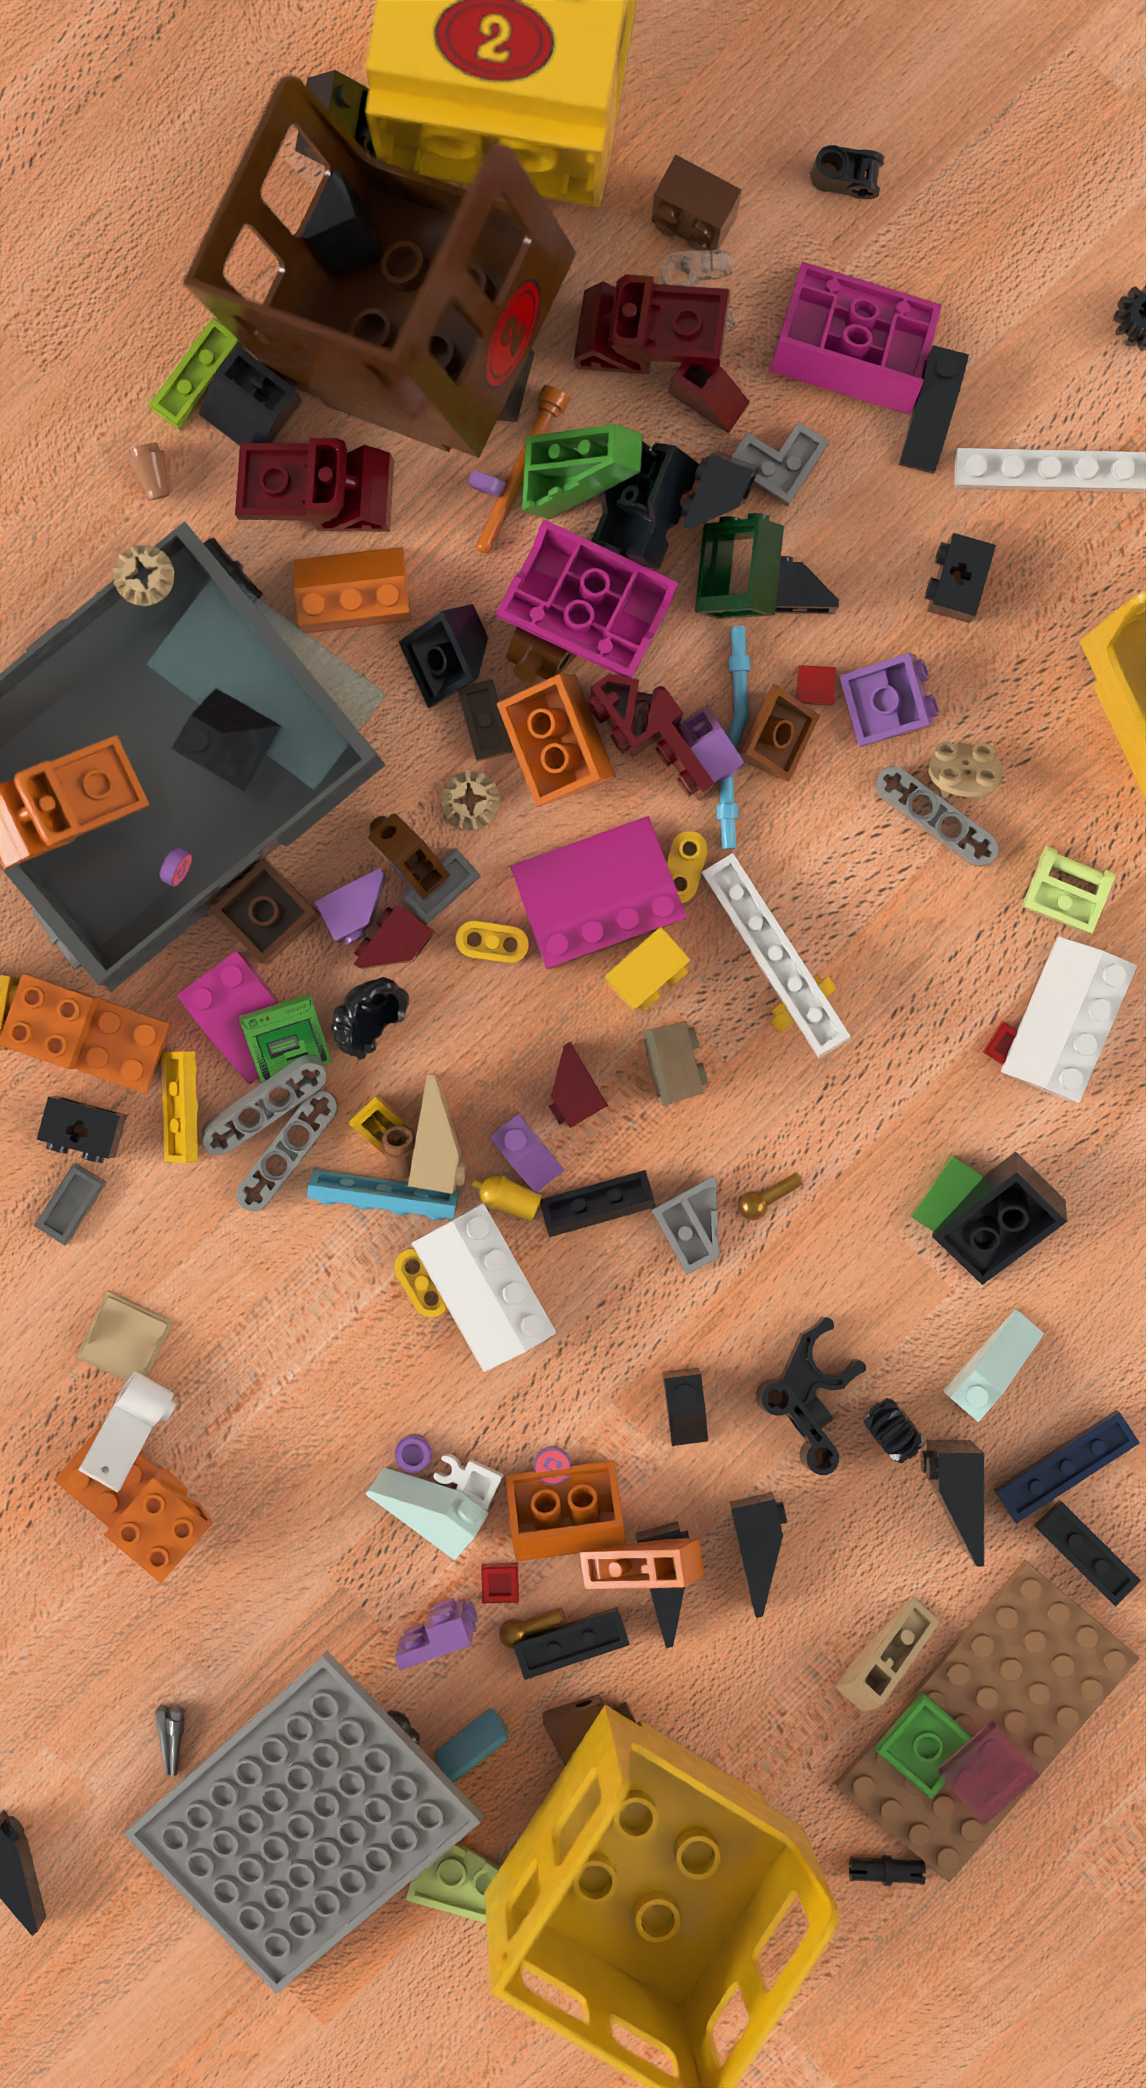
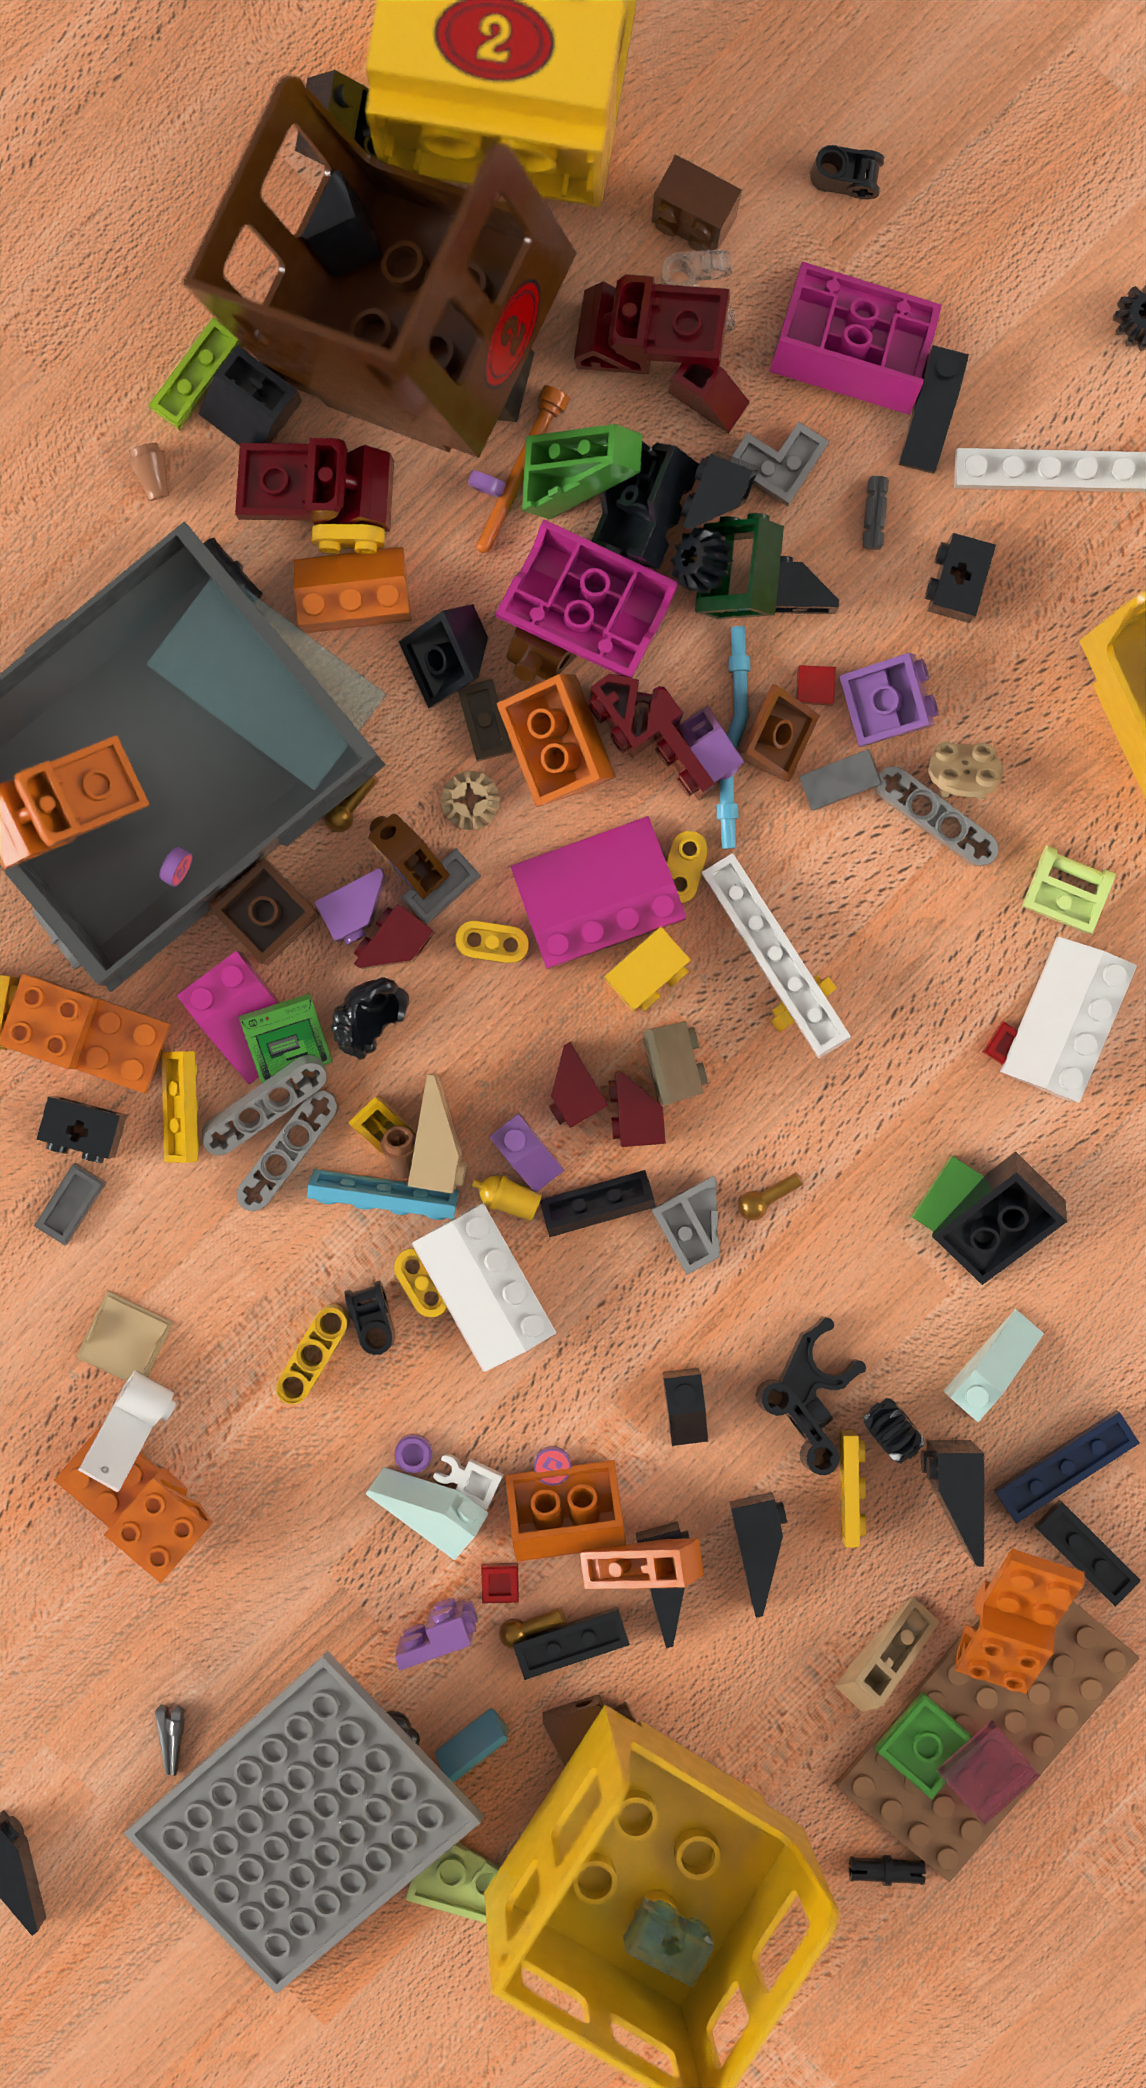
tan gear [113,544,174,606] -> none
black slope [172,688,282,792] -> none
none -> yellow beam [276,1303,350,1405]
none -> yellow plate [311,524,385,554]
none -> pearl gold bar [324,775,379,832]
none -> black piece [344,1280,396,1355]
none -> dark red slope [609,1072,666,1147]
none -> clear light blue brick [623,1898,715,1987]
none -> black gear [670,527,734,593]
none -> flat silver tile [799,749,882,811]
none -> yellow plate [839,1430,867,1548]
none -> dark grey axle [862,476,889,550]
none -> orange piece [955,1548,1085,1694]

